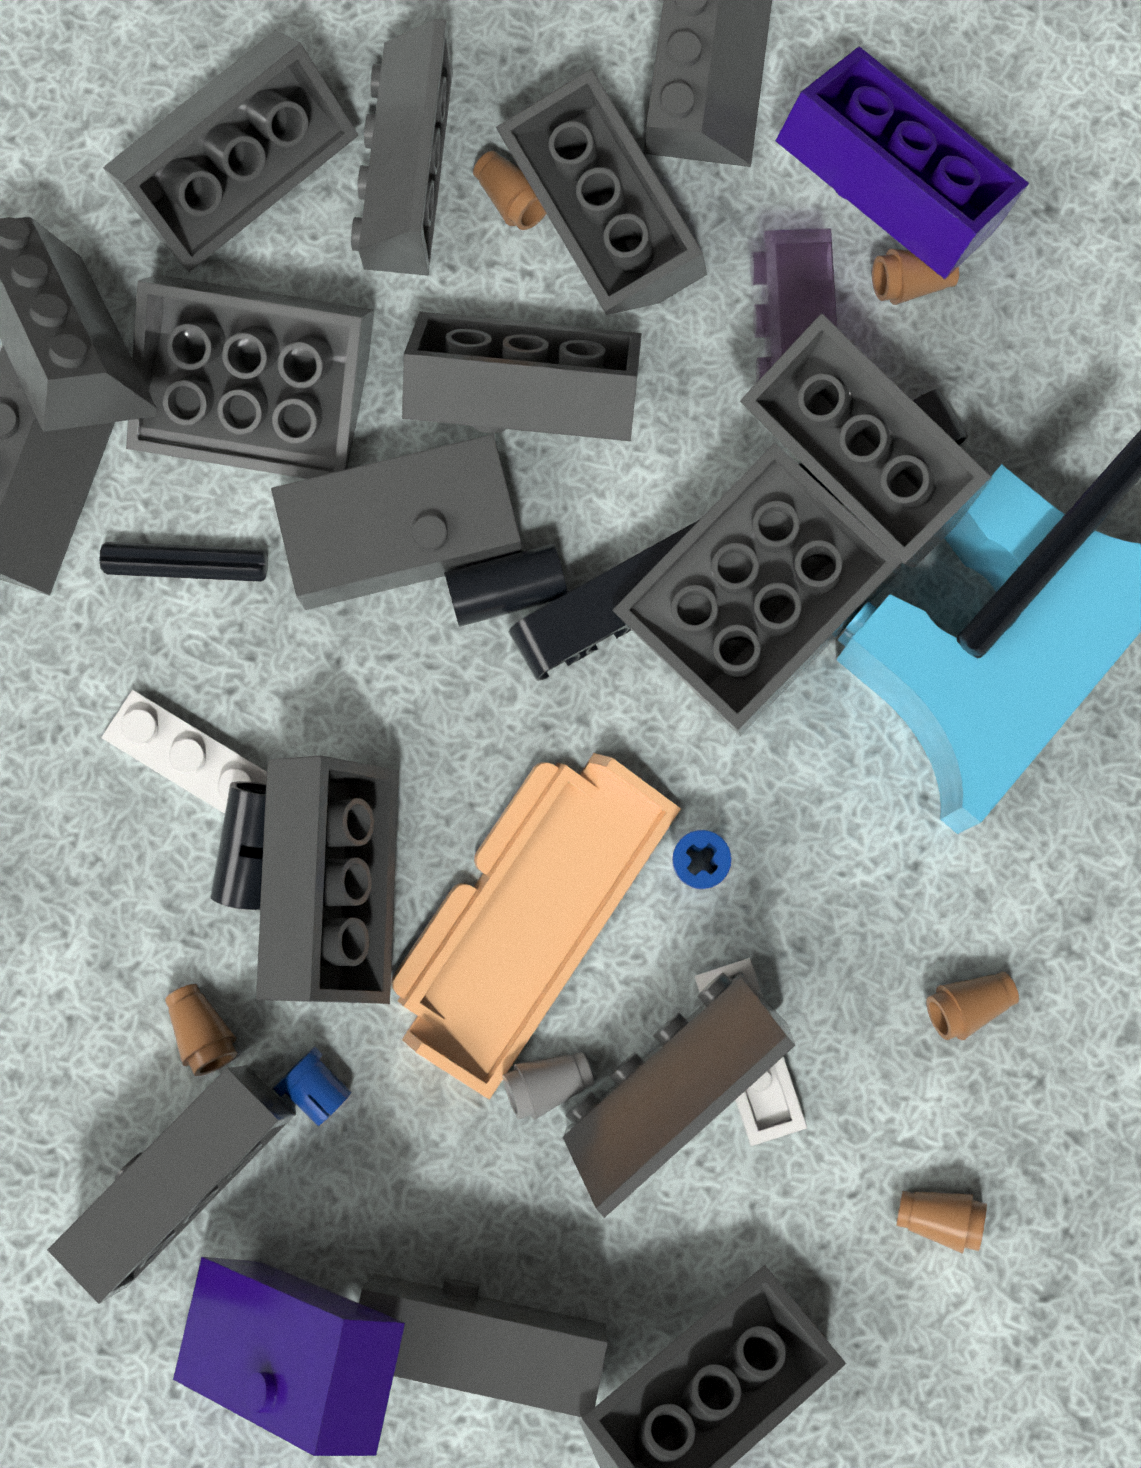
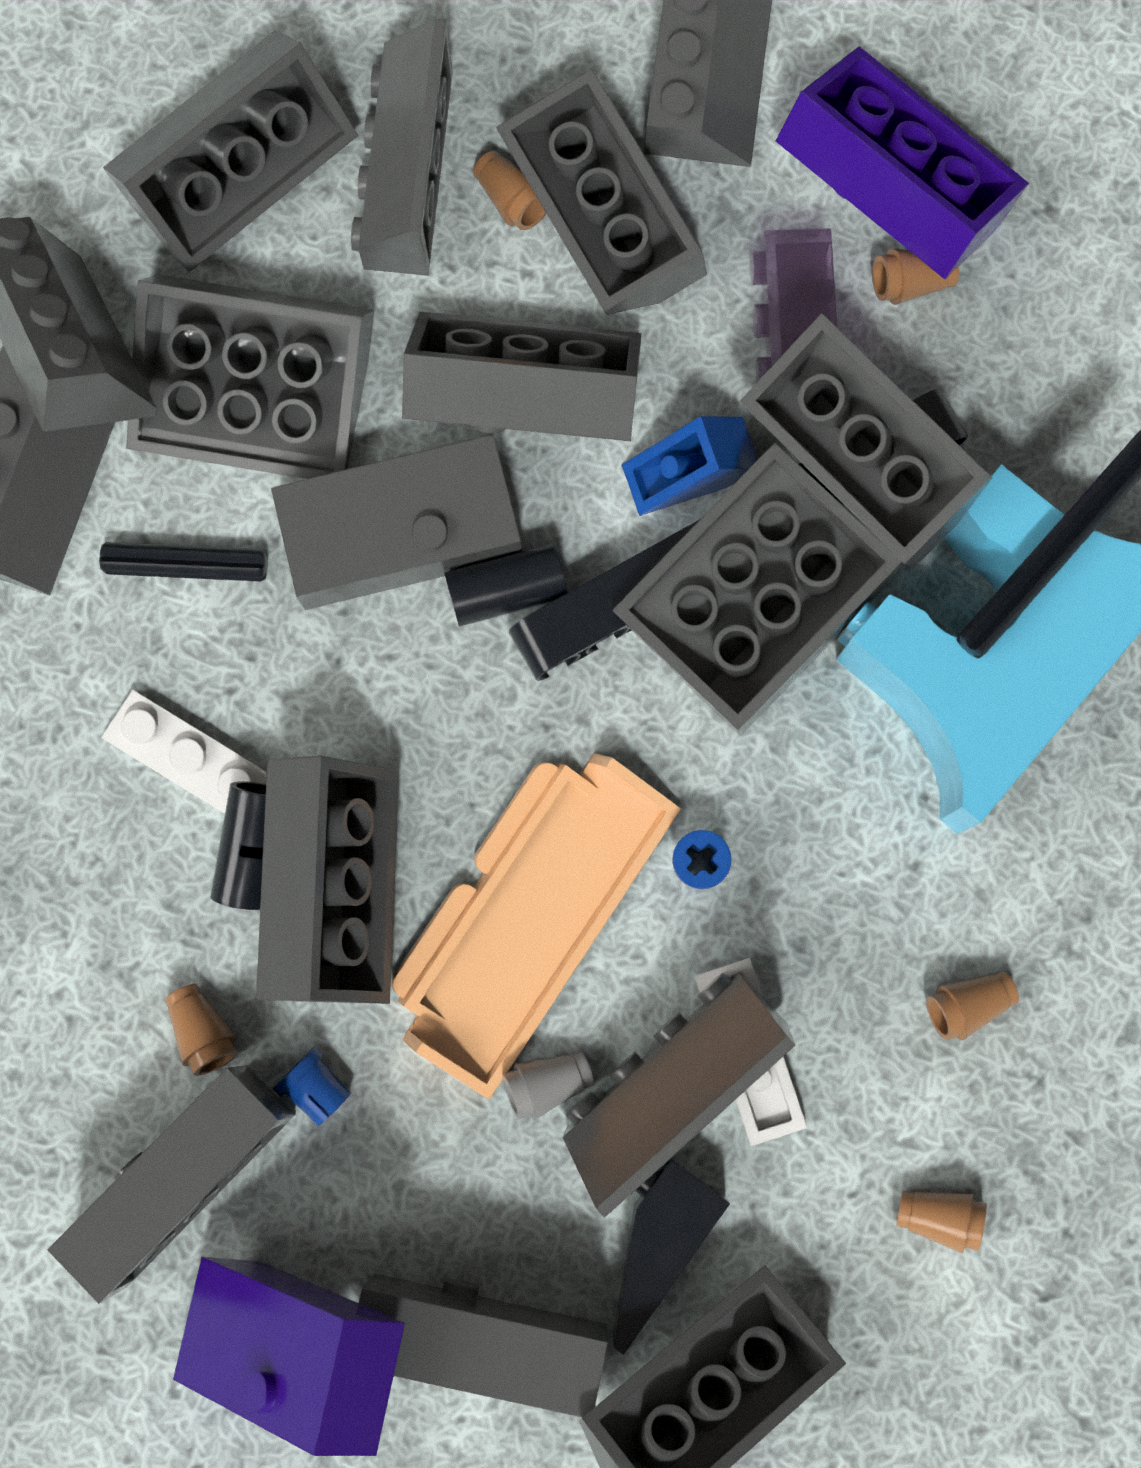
none -> black slope [612,1158,730,1355]
none -> blue slope [622,416,758,516]

